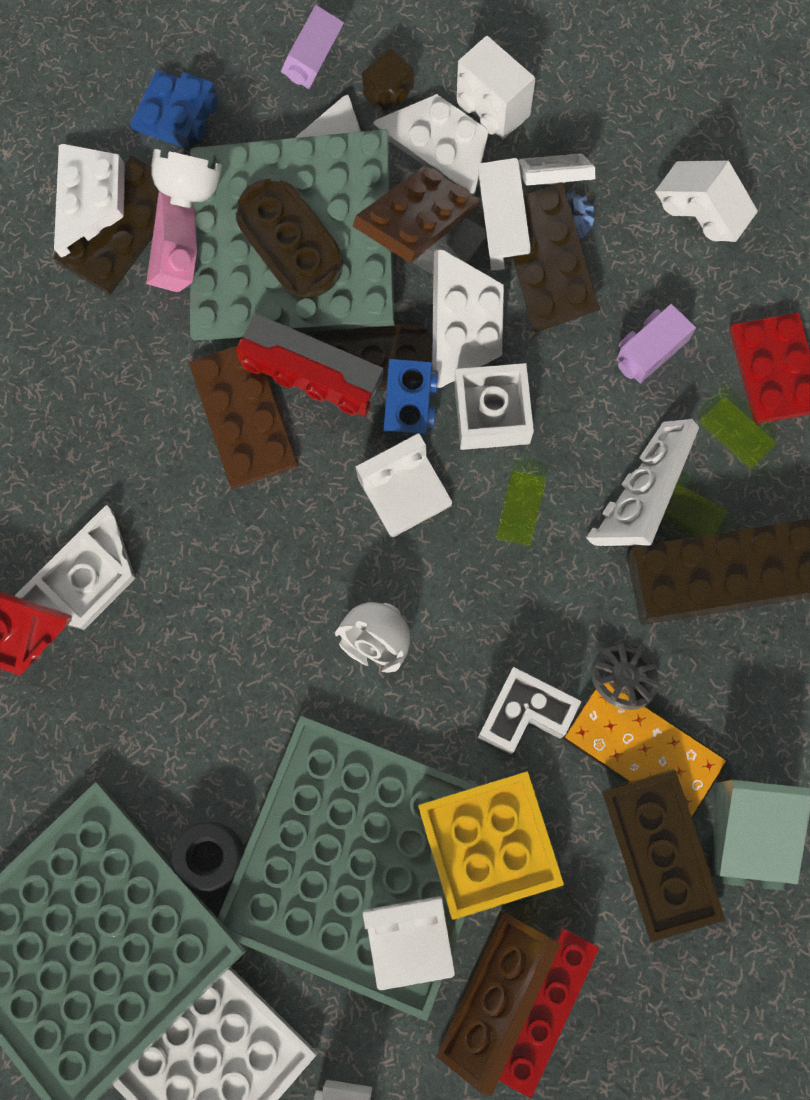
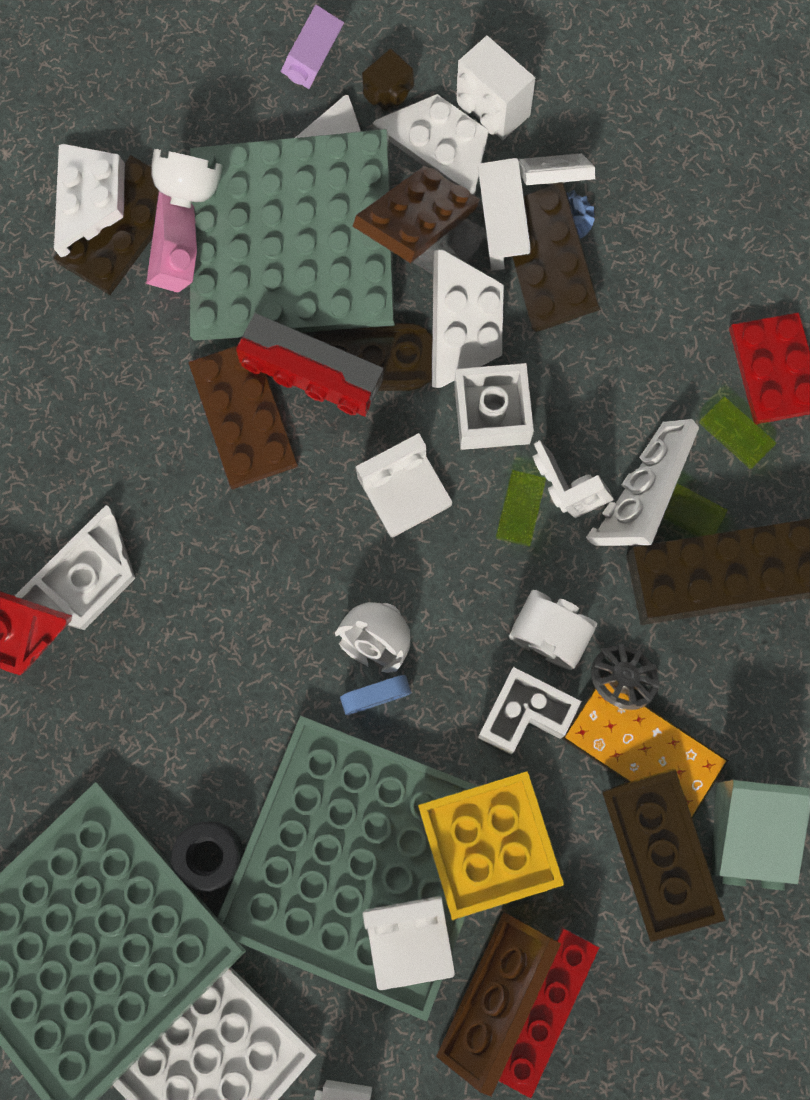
blue plate [130,70,219,150] -> none
dark brown tile [236,179,343,298] -> none
blue brick [384,359,438,435] -> none
lavender brick [616,304,696,384] -> none
white brick [655,161,758,242] -> none
none -> medium blue beam [340,675,412,715]
none -> white brick [509,590,598,670]
none -> white bracket [533,440,614,518]

